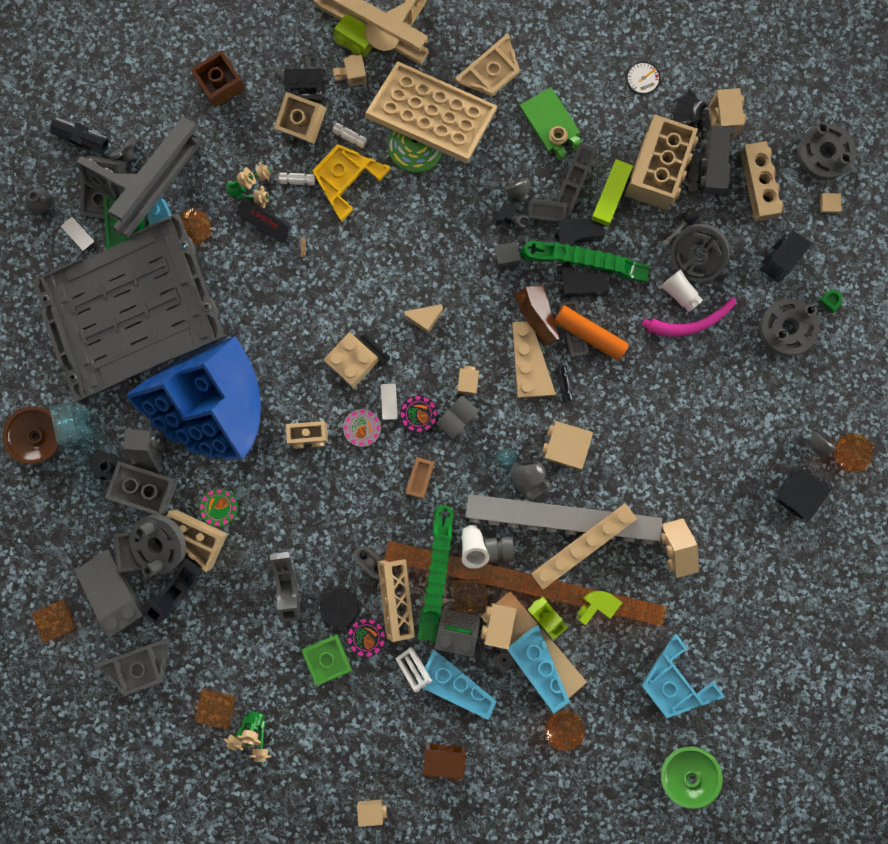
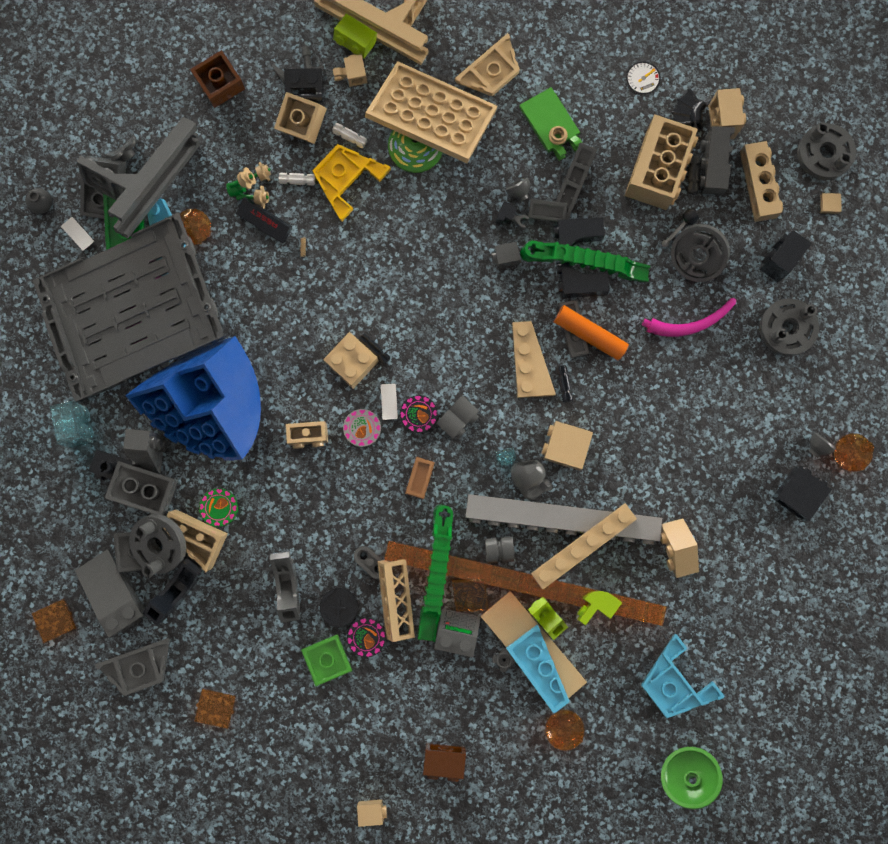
reddish brown dish [2,406,62,464] -> none
black piece [50,117,109,153] -> none
plant [224,711,271,764] -> none
tan sticker [365,23,399,51] -> none
white tile [395,647,432,692] -> none
tan slope [405,304,443,333] -> none
medium azure wing [417,649,497,720] -> none
tan brick [457,366,479,396] -> none
white plant [461,525,489,568] -> none
tan brick [481,603,517,650] -> none
reddish brown slope [515,285,559,346] -> none
lime tile [591,159,633,227] -> none
white plant [661,269,703,312] -> none
green tile [818,290,843,313] -> none

